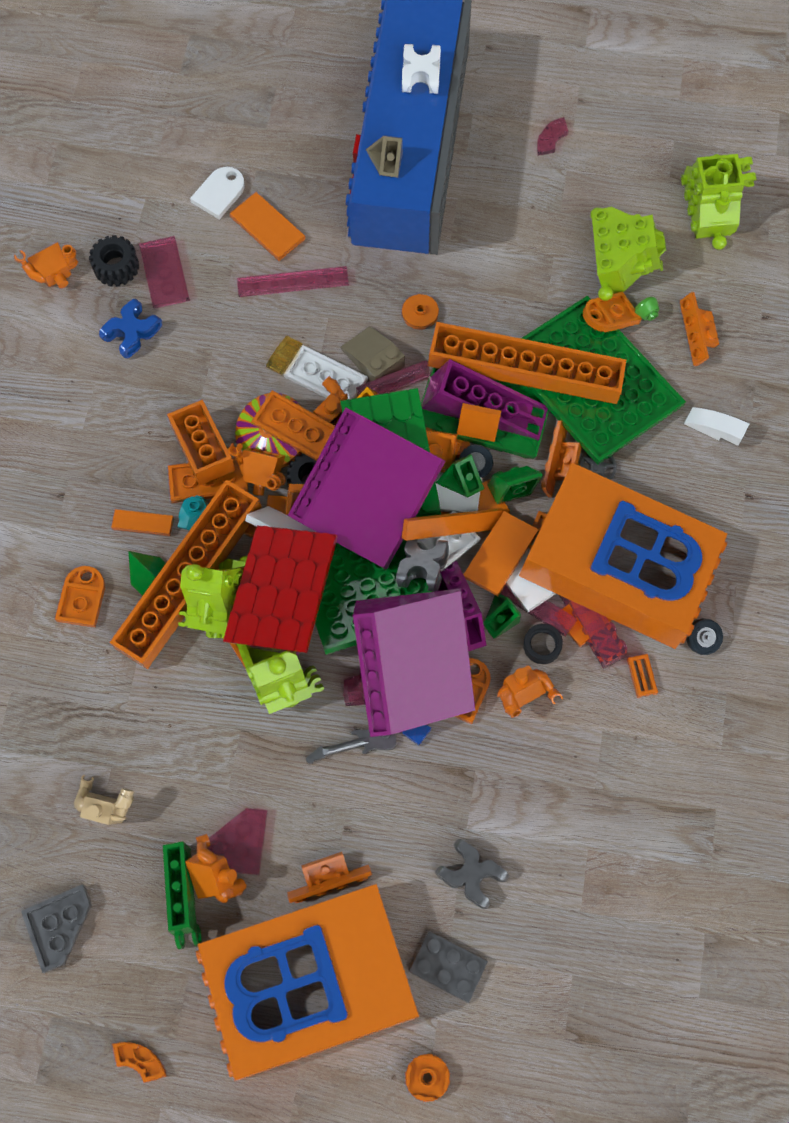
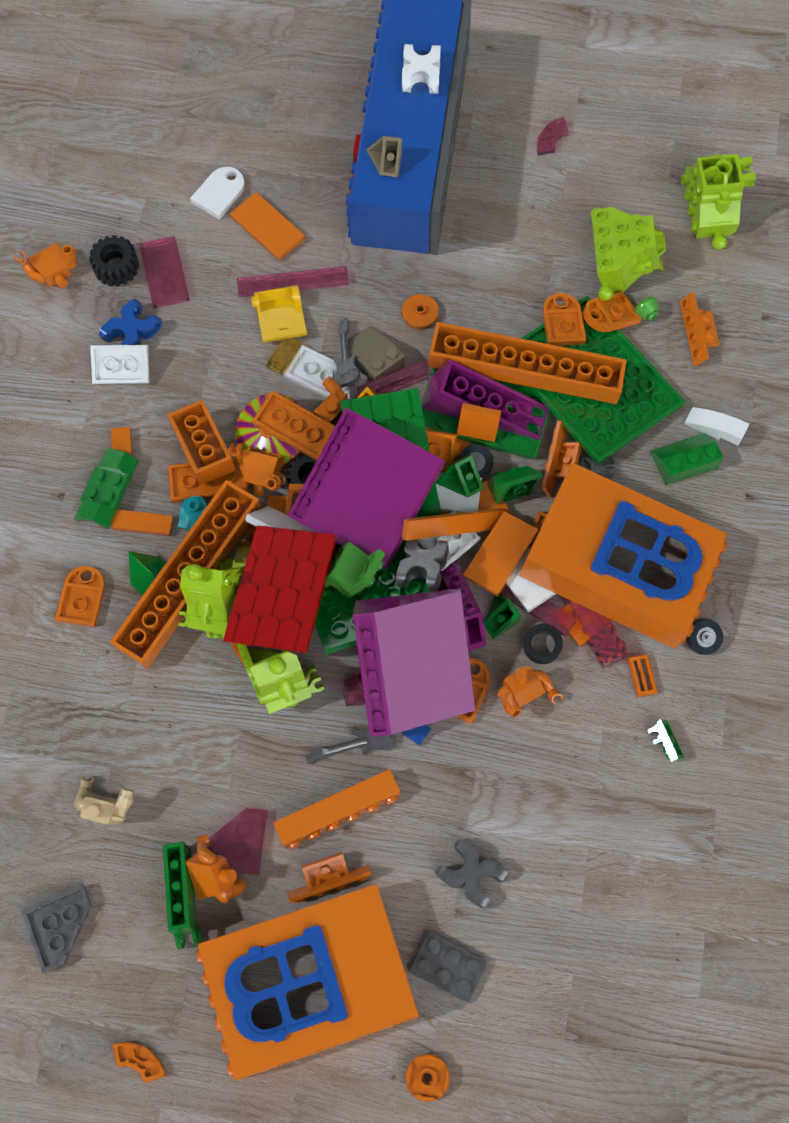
none -> green piece [74,448,139,529]
none -> white tile [90,345,150,384]
none -> orange tile [111,426,133,456]
none -> clear yellow slope [235,538,253,563]
none -> yellow door [251,285,307,343]
none -> orange brick [273,769,401,850]
none -> bright green bracket [324,542,385,598]
none -> flat silver piece [334,318,360,388]
none -> orange tile [542,293,586,346]
none -> plate [648,720,685,762]
none -> green slope [650,433,724,485]

